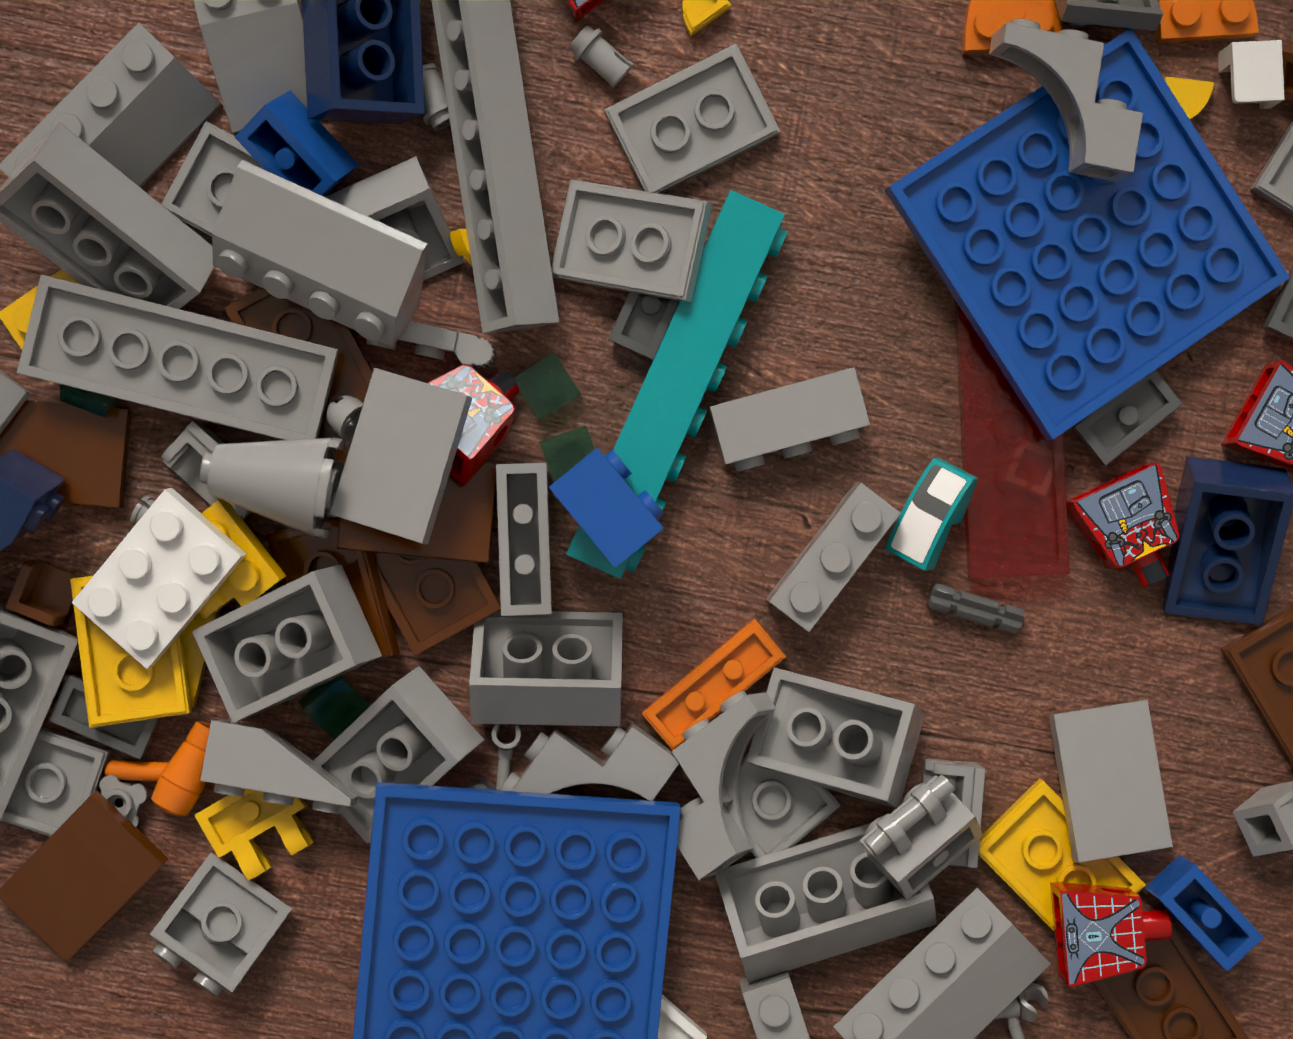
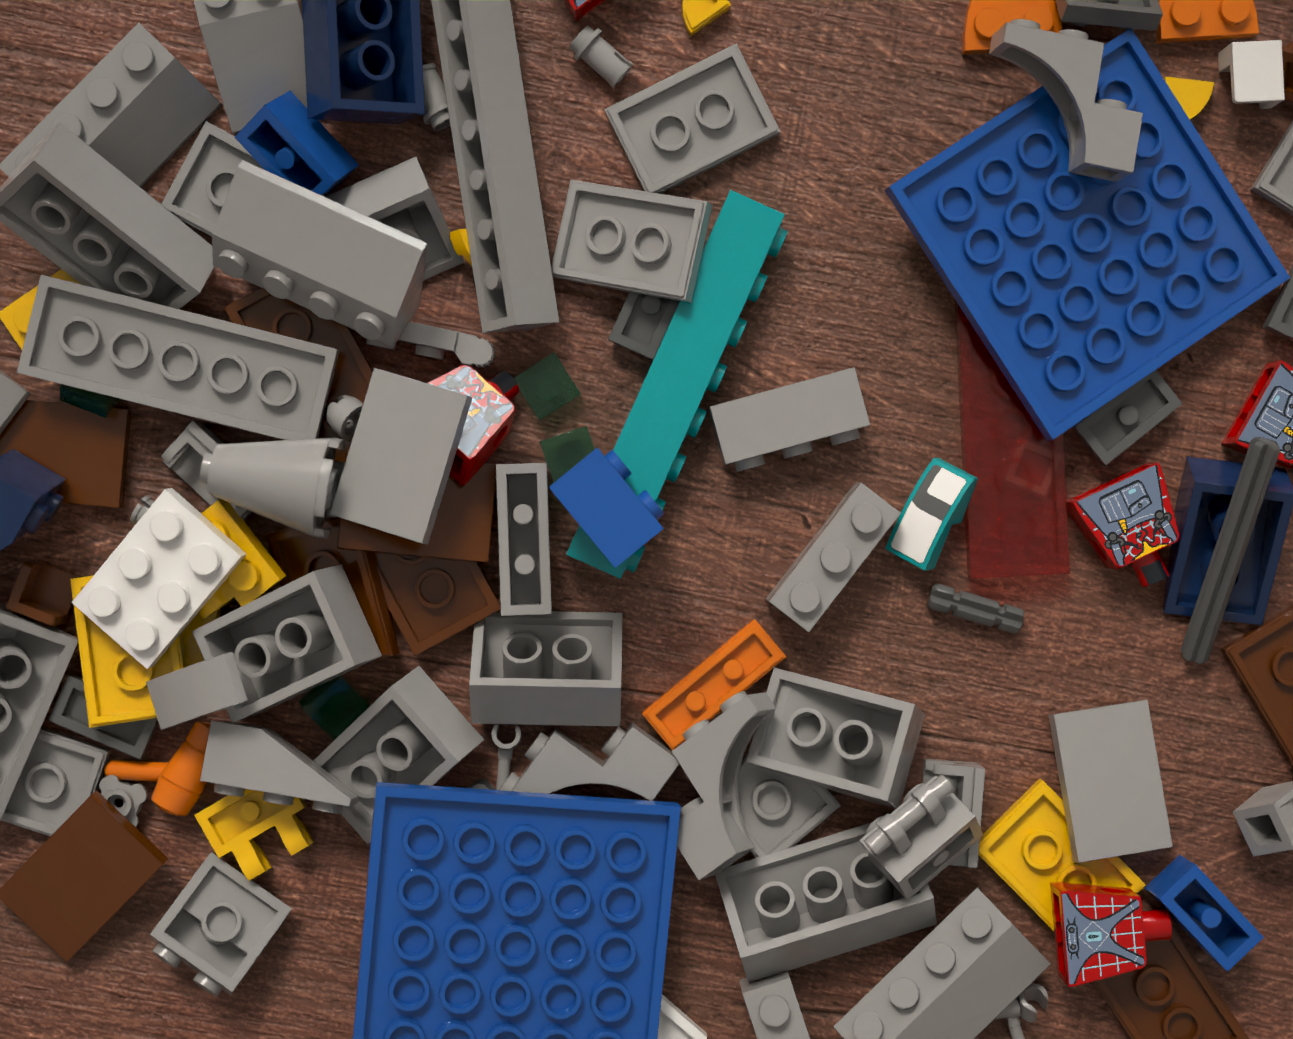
none -> light grey slope [146,652,248,730]
none -> dark grey axle [1181,437,1280,664]

